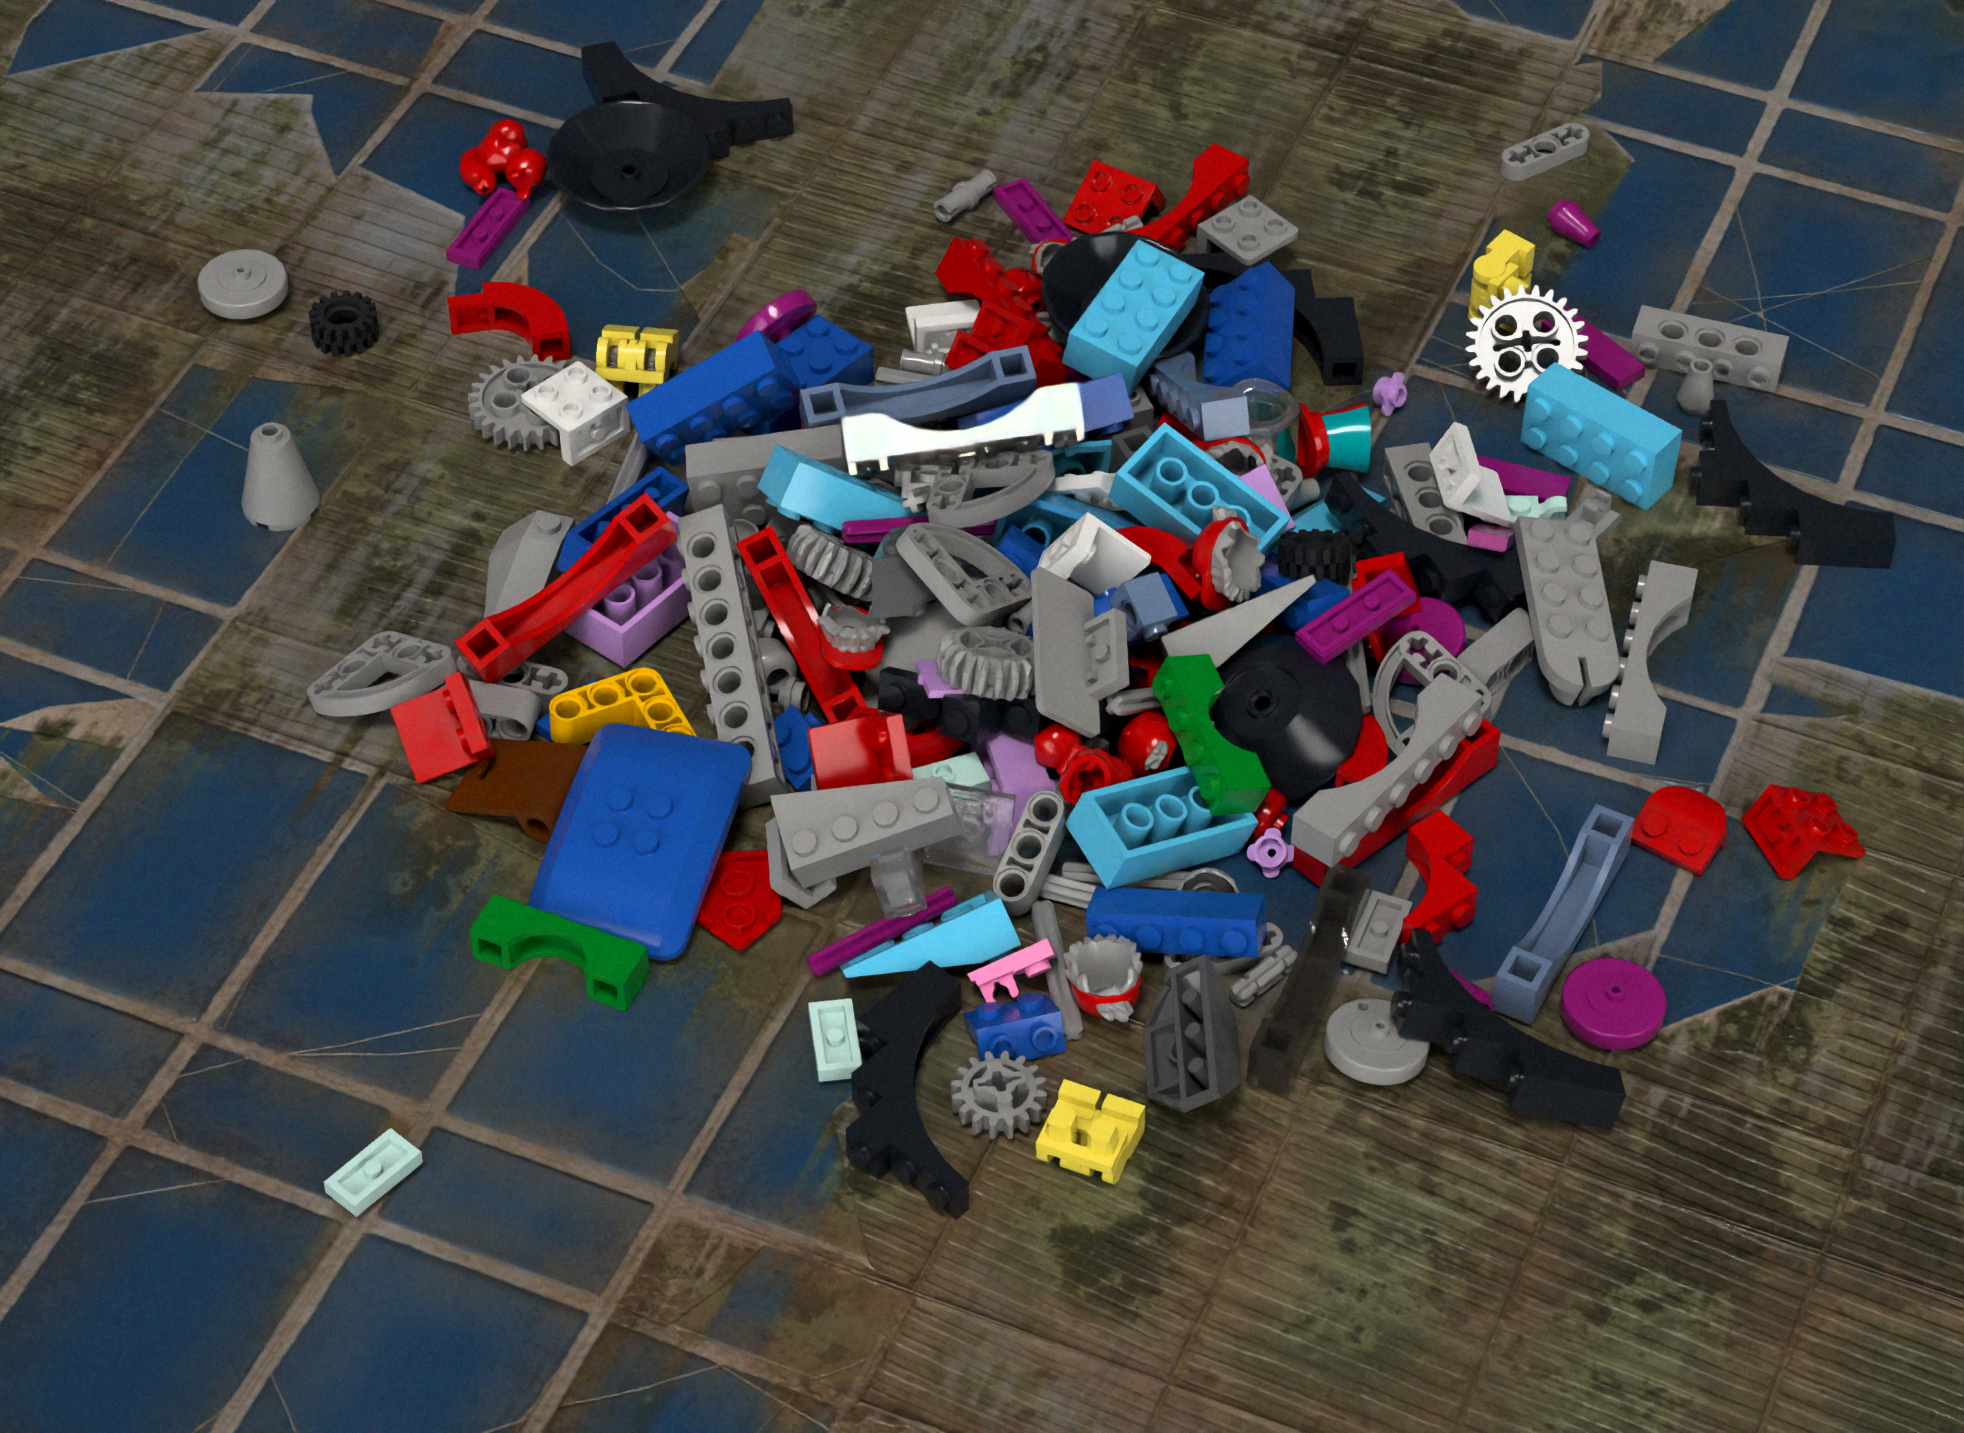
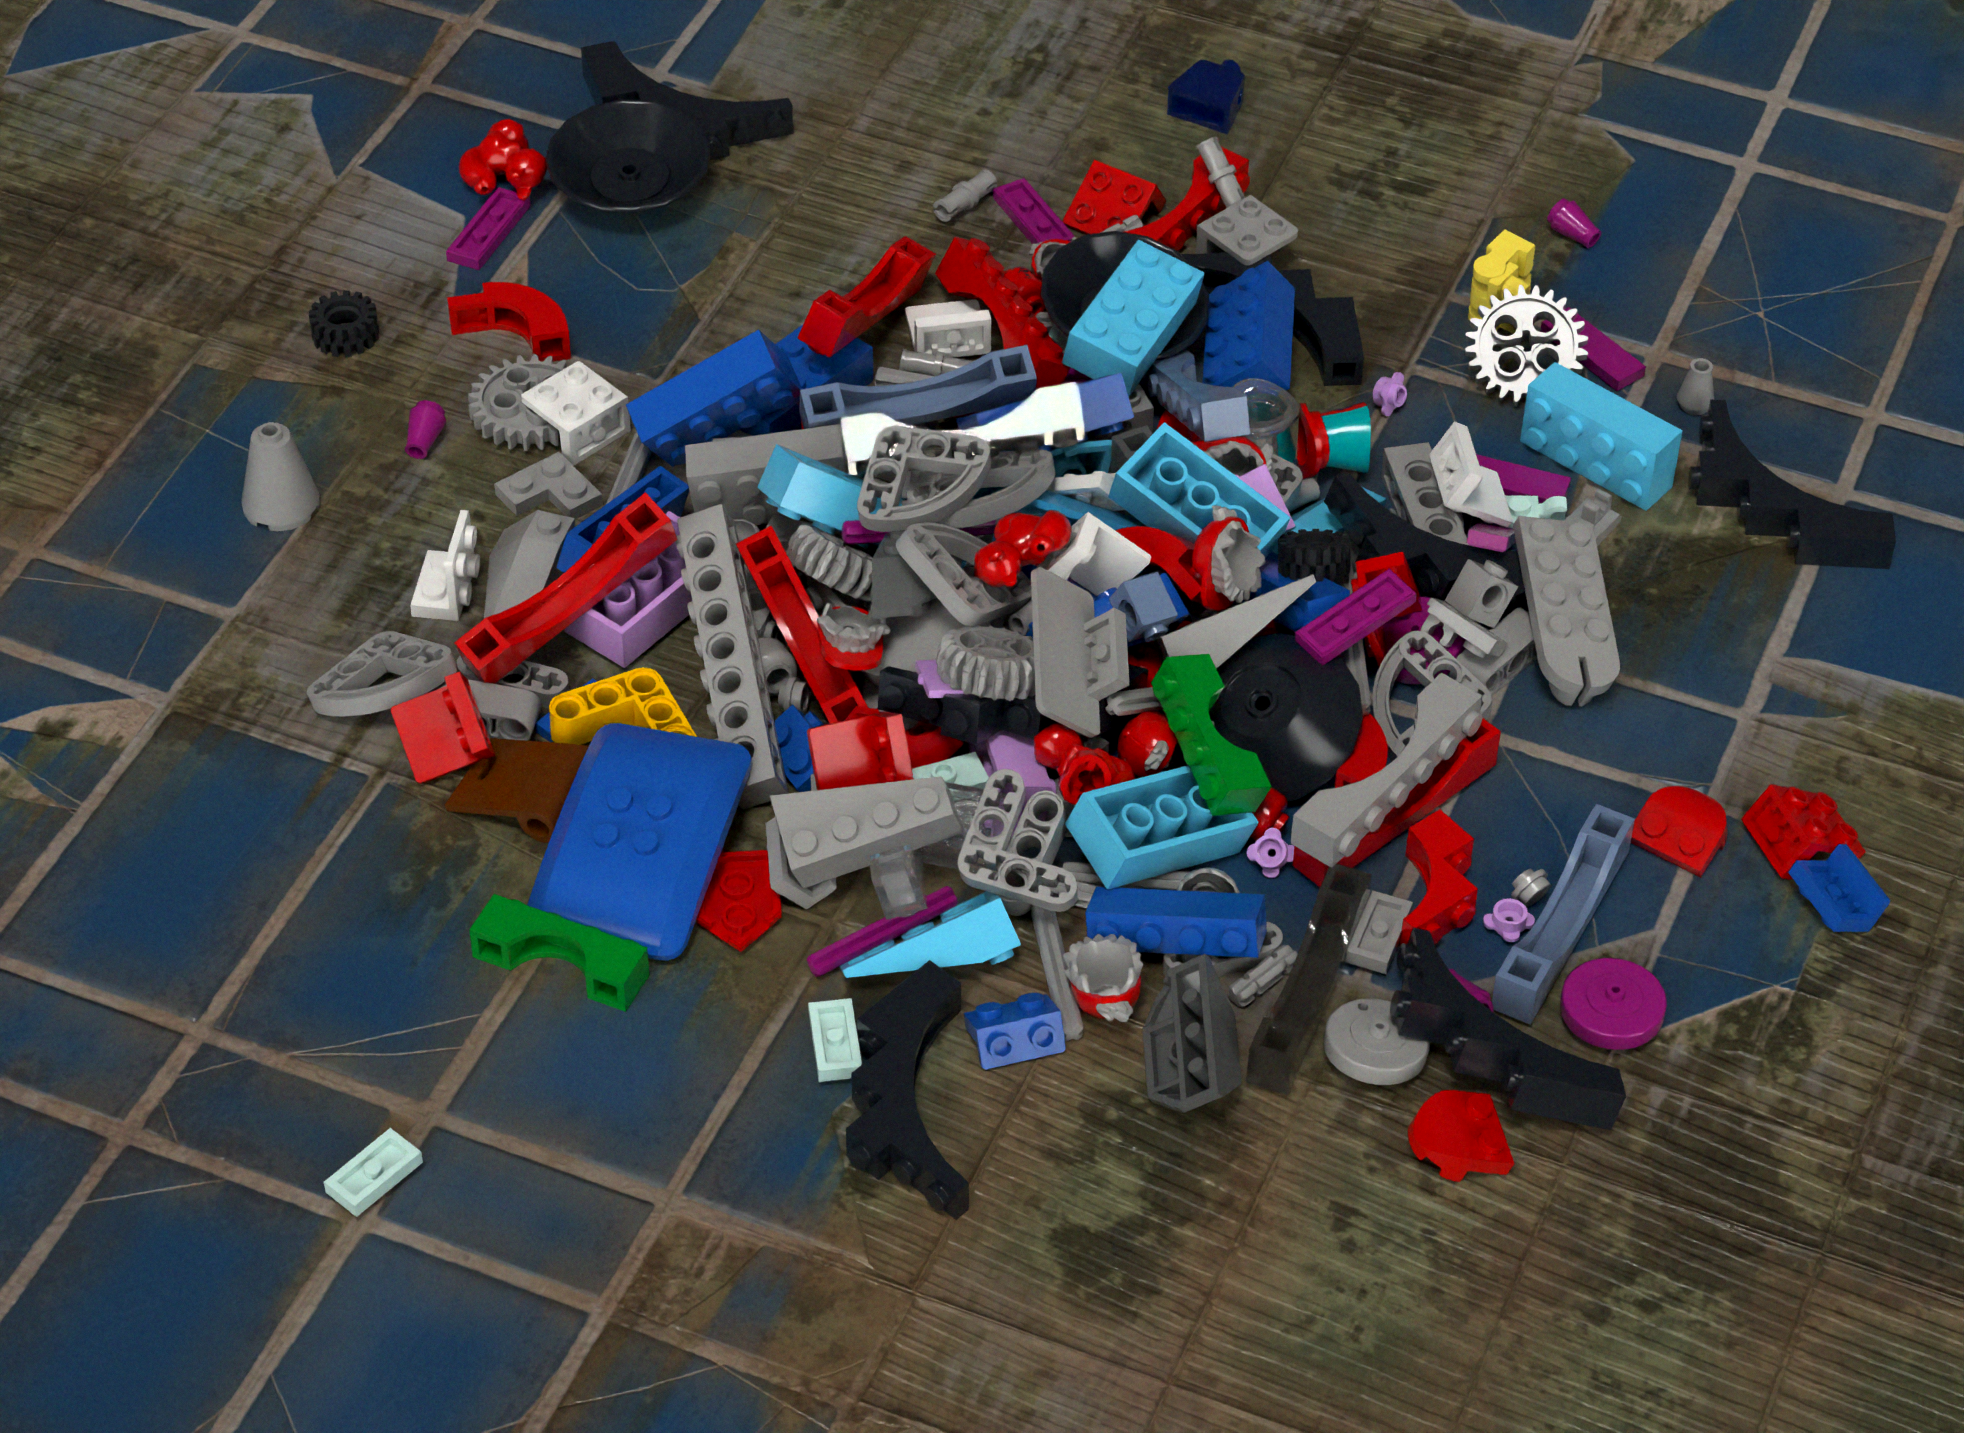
light grey wheel [197,249,289,319] -> none
light yellow hips [596,324,679,397] -> none
magenta wheel [735,290,817,344] -> none
red slope [944,298,1035,370] -> none
light grey gear [951,1051,1047,1139] -> none
bright pink plate [968,939,1058,1003] -> none
light yellow hips [1036,1079,1145,1185] -> none
light grey beam [1500,123,1590,181] -> none
light grey arch [1602,560,1698,765] -> none
light grey brick [1629,305,1789,393] -> none
none -> magenta cone [405,400,446,459]
none -> white bracket [410,510,480,621]
none -> light grey plate [494,452,603,519]
none -> red arch [798,236,936,358]
none -> light grey beam [857,426,991,532]
none -> light grey beam [957,769,1079,912]
none -> red animal [974,510,1072,588]
none -> clear blue torso [1167,59,1245,134]
none -> light grey pin [1196,136,1245,208]
none -> red slope [1408,1090,1515,1182]
none -> light grey plate [1421,597,1508,658]
none -> light grey brick [1445,559,1518,629]
none -> lavender plate [1483,898,1535,942]
none -> light grey plate [1511,868,1552,907]
none -> blue bracket [1788,844,1890,932]

